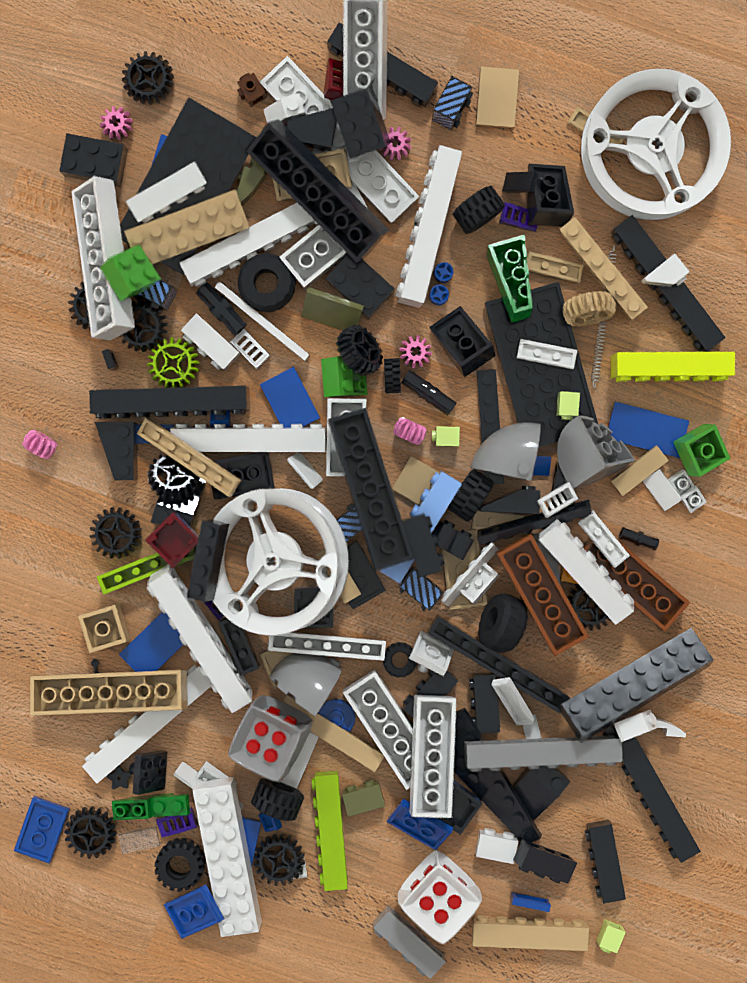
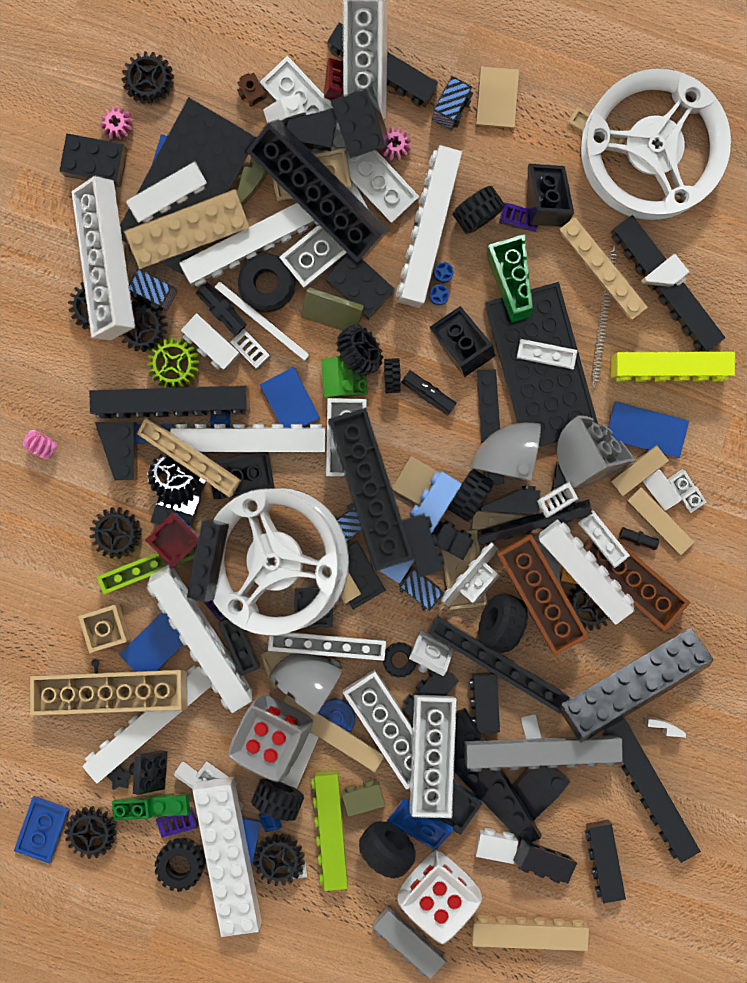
bright green brick [99,245,161,302] -> none
black tile [102,349,118,371] -> none
clear tile [118,826,161,854] -> none
blue tile [164,884,224,939] -> none
white slope [287,452,323,489] -> none
bright pink gear [393,417,427,445] -> none
bright pink gear [399,335,432,368] -> none
yellowish green brick [432,426,460,447] -> none
white plate [491,677,535,725] -> none
black tile [502,172,538,193] -> none
blue tile [510,892,551,912] -> none
tan tile [527,251,585,284] -> none
blue slope [532,456,551,476] -> none
yellowish green brick [556,392,580,420] -> none
tan gear [563,291,616,327] -> none
yellowish green brick [596,919,626,953] -> none
white slope [614,709,658,742] -> none
bright green brick [673,424,731,477] -> none
none -> black tyre [359,821,416,878]
none -> tan tile [626,487,694,555]

